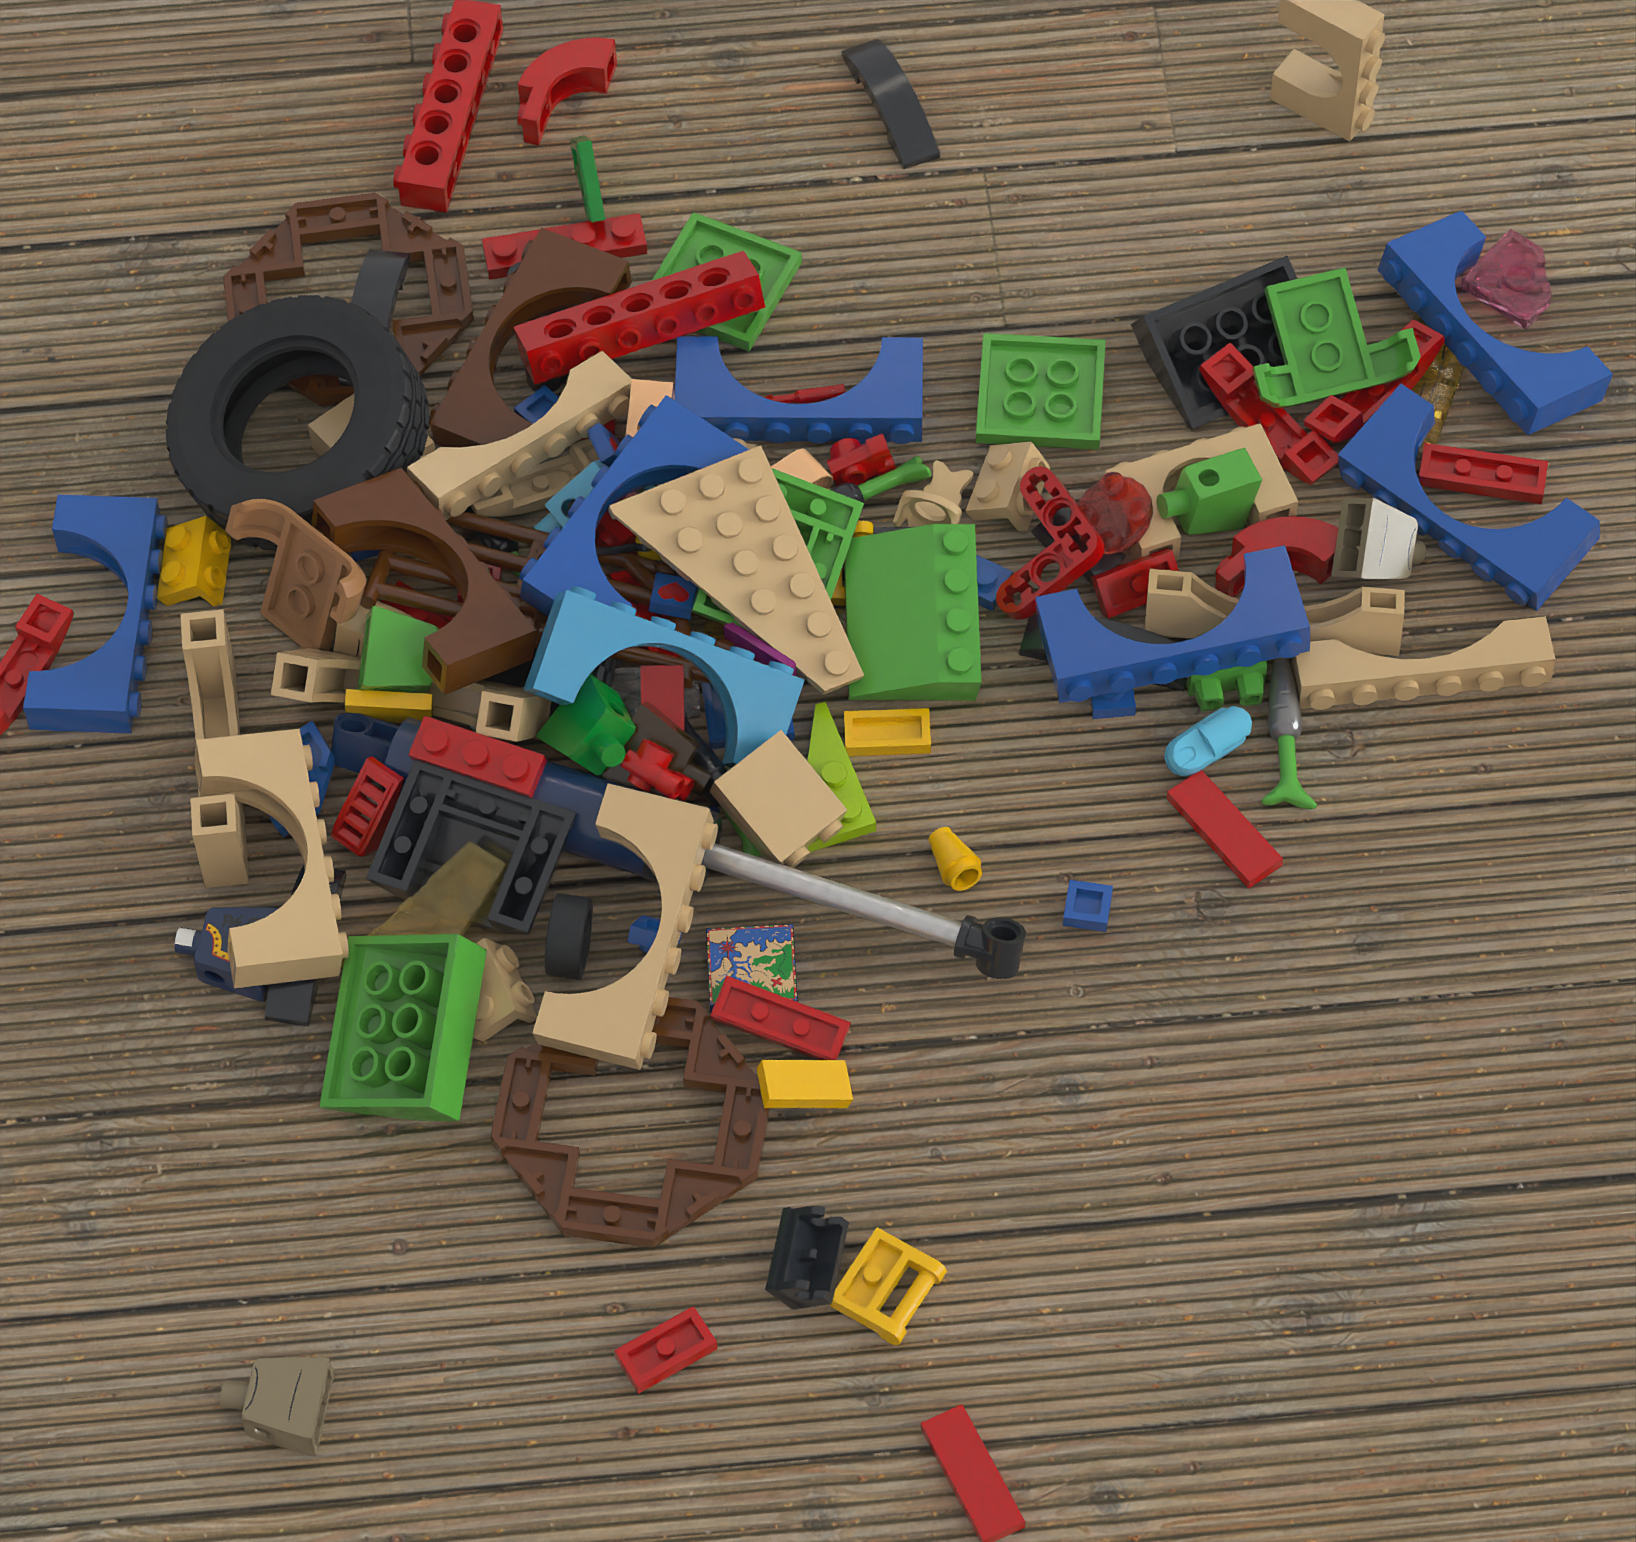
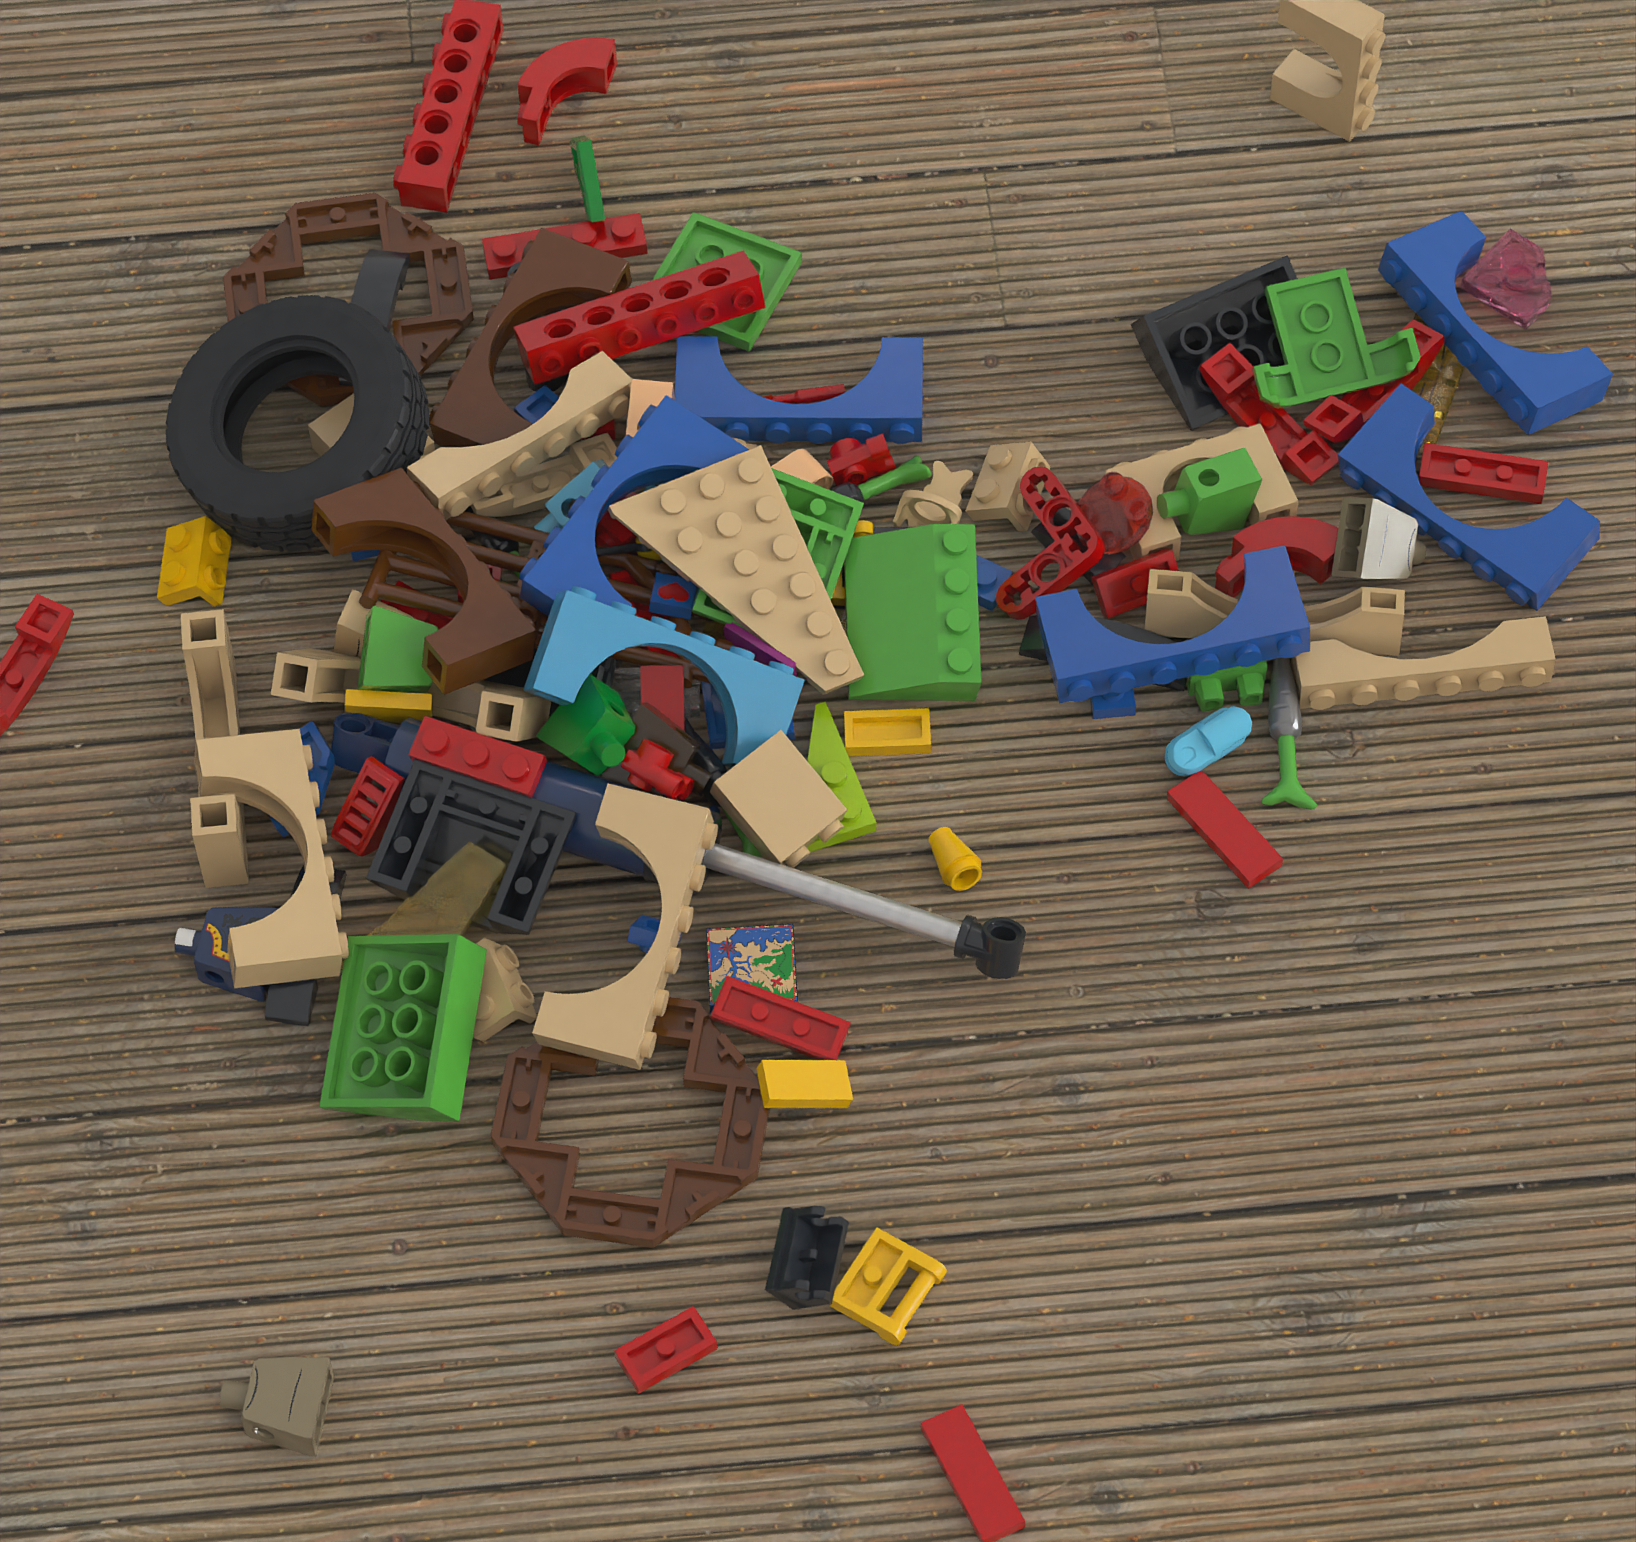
blue arch [23,494,168,734] -> none
medium nougat piece [225,499,366,651] -> none
black tyre [545,893,593,980] -> none
blue tile [587,423,620,468] -> none
black slope [842,39,940,170] -> none
bright green plate [976,333,1106,450] -> none
blue plate [1063,880,1113,932] -> none

